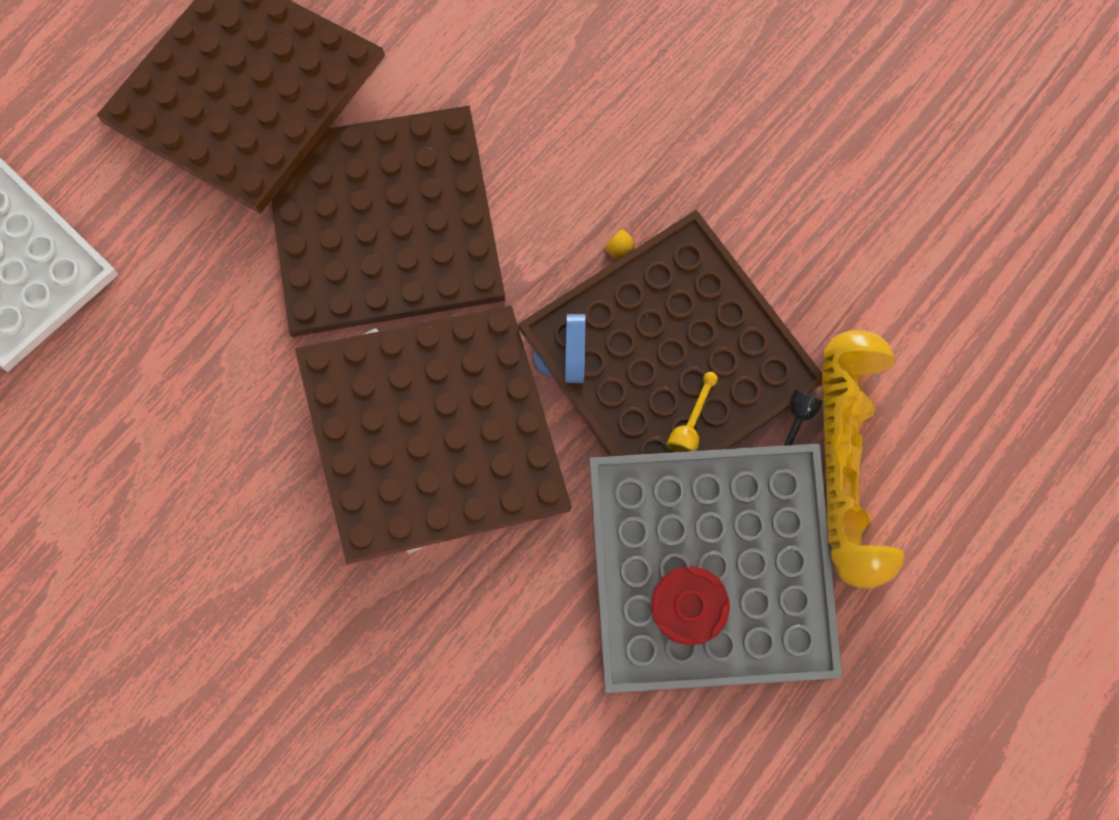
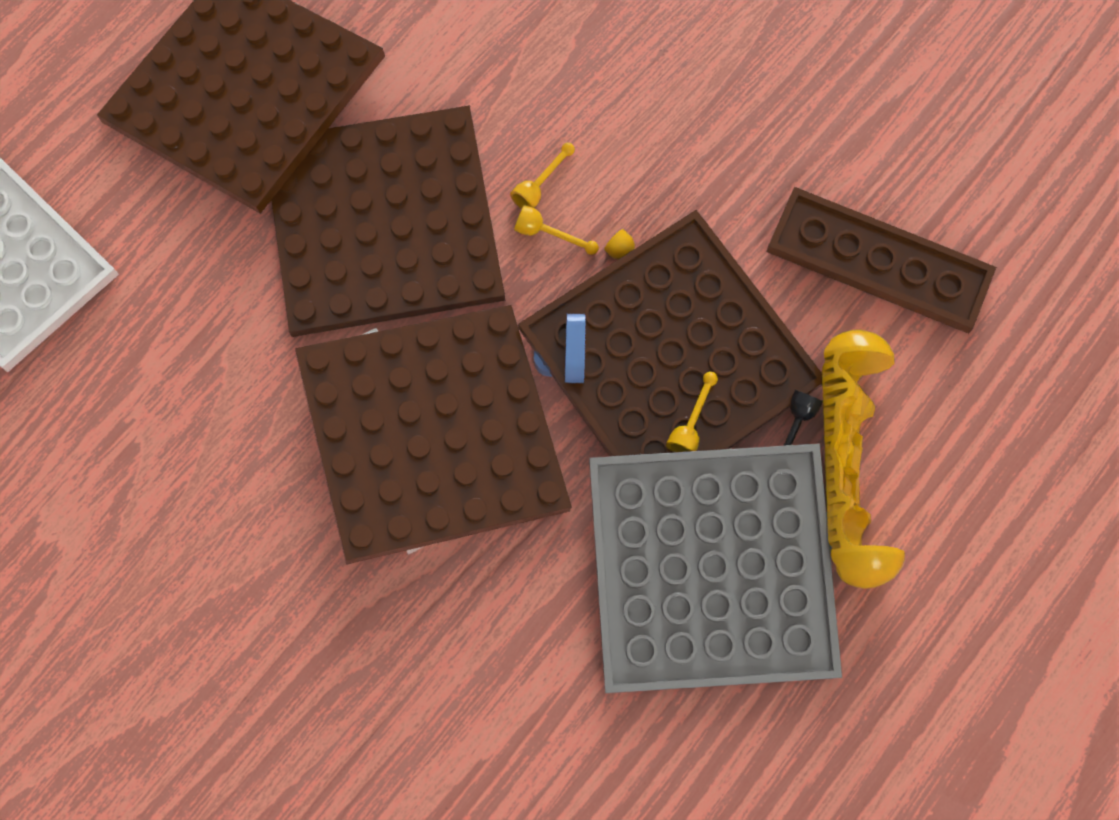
red tile [650,566,730,646] -> none
none -> yellow hinge [510,142,575,209]
none -> yellow hinge [514,205,599,255]
none -> reddish brown plate [766,187,997,334]

